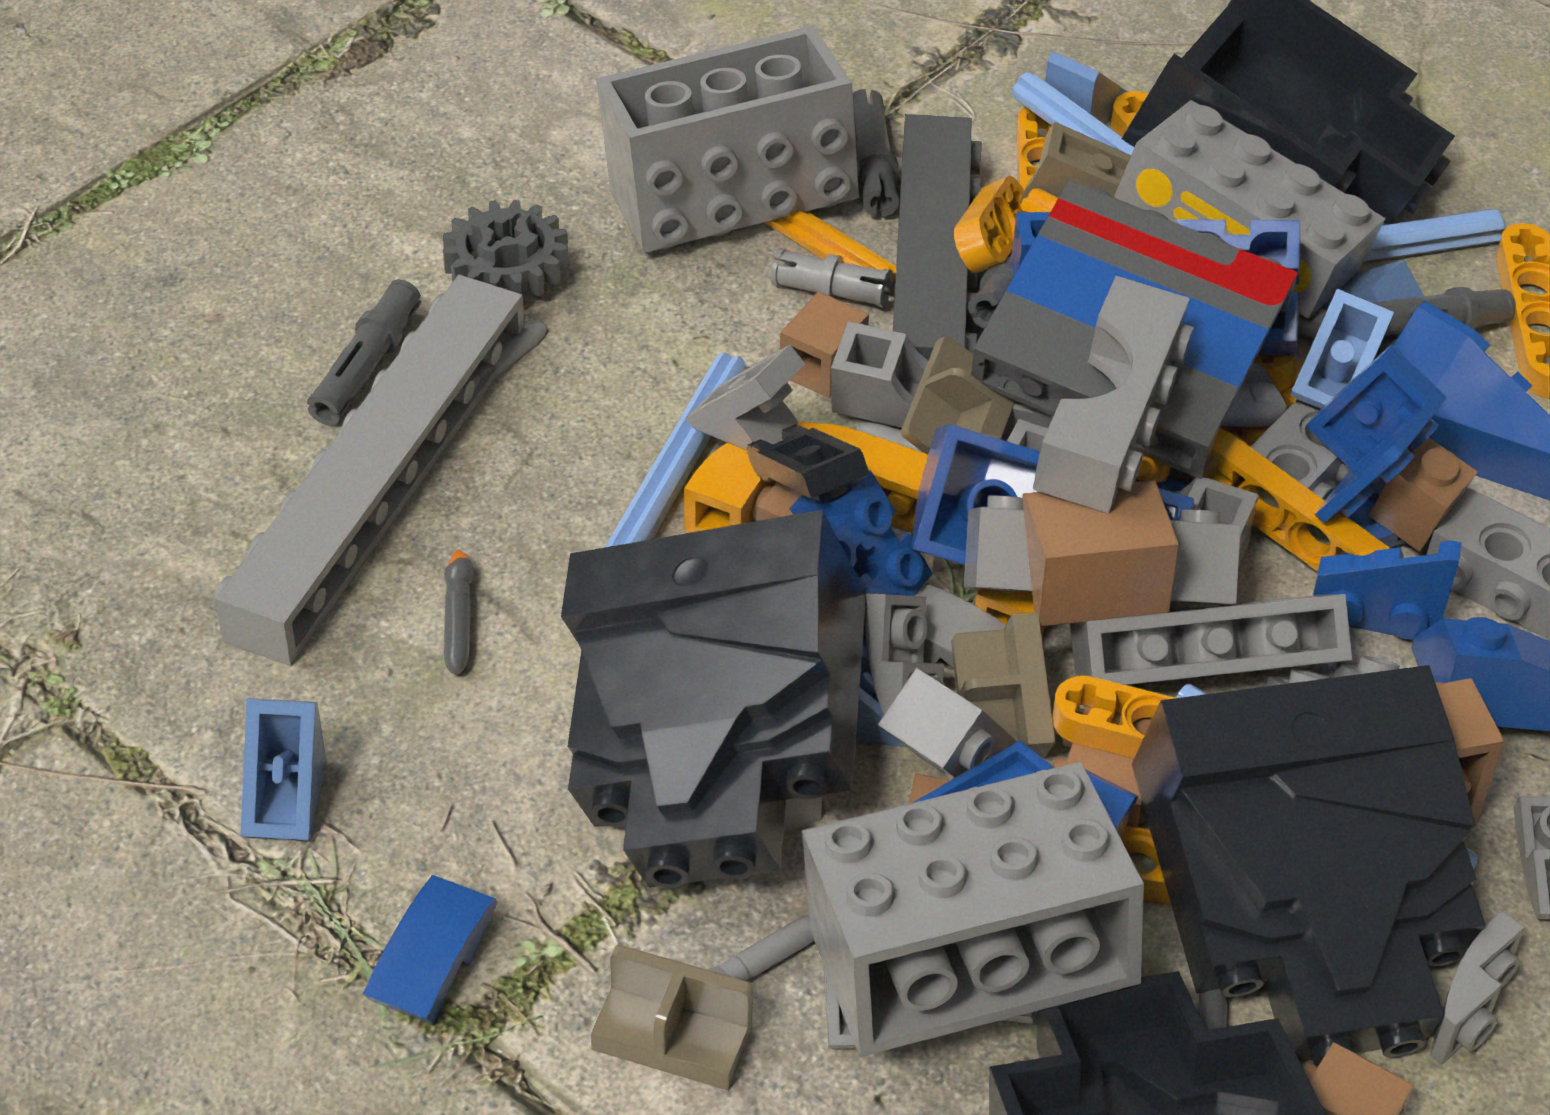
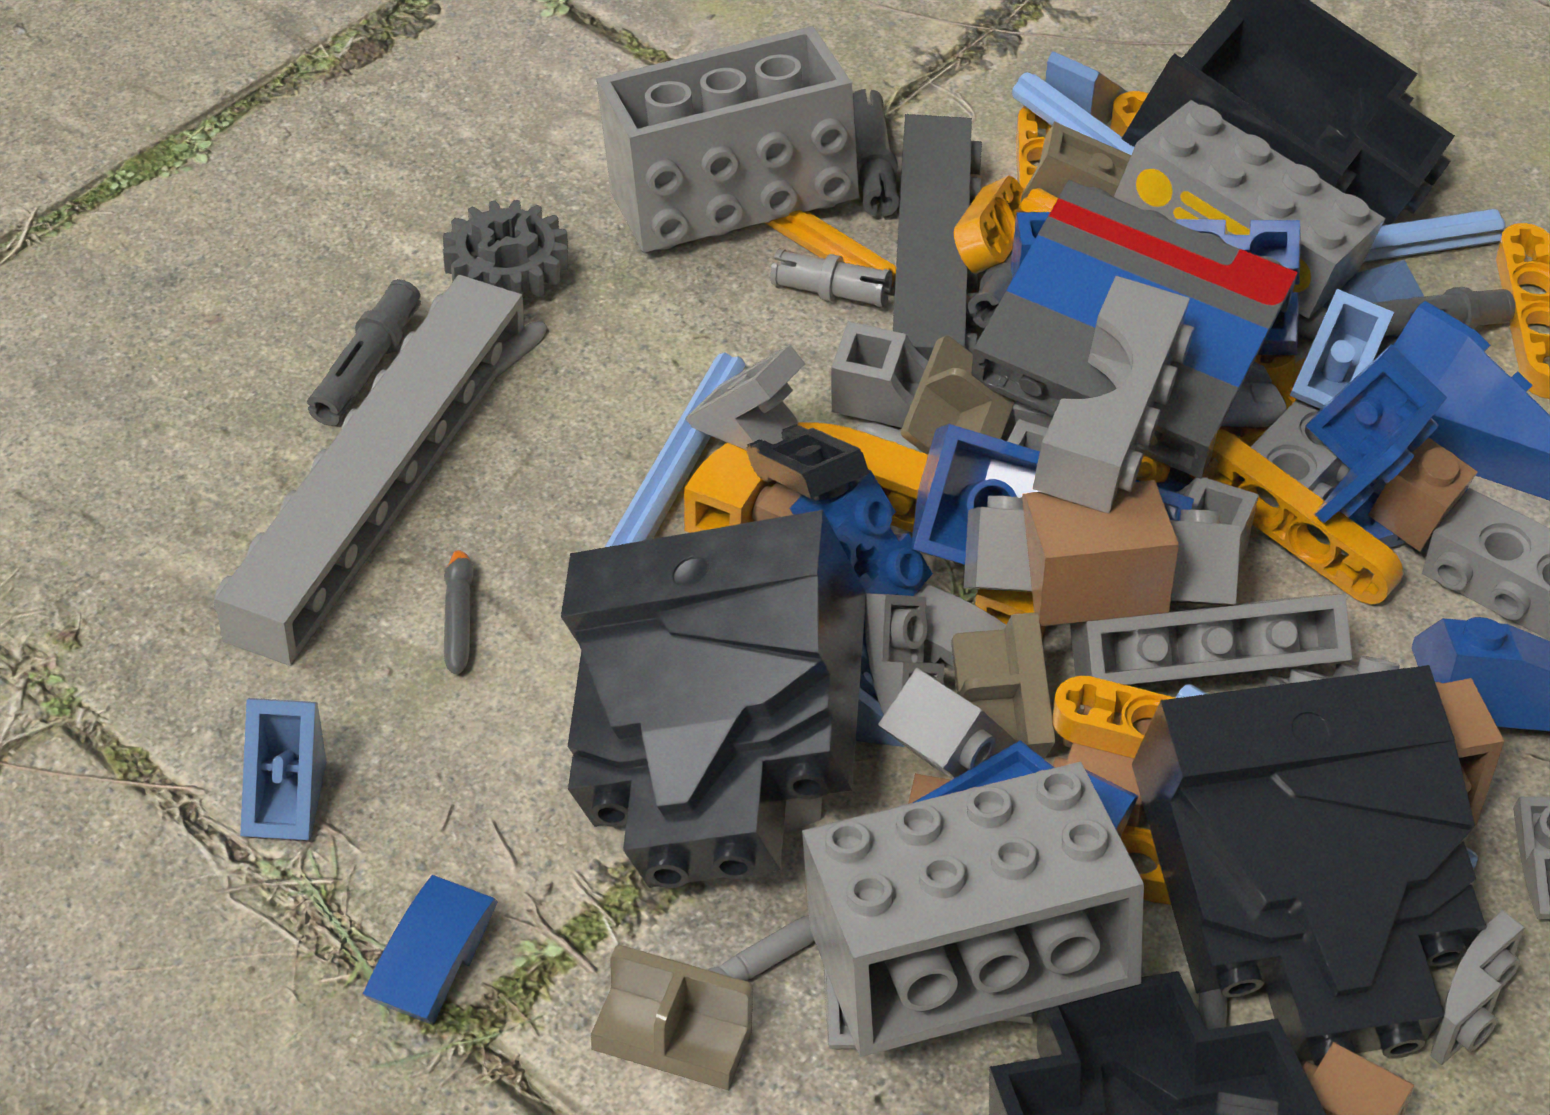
medium nougat brick [780,291,869,398] -> none
blue wing [1312,541,1462,640] -> none

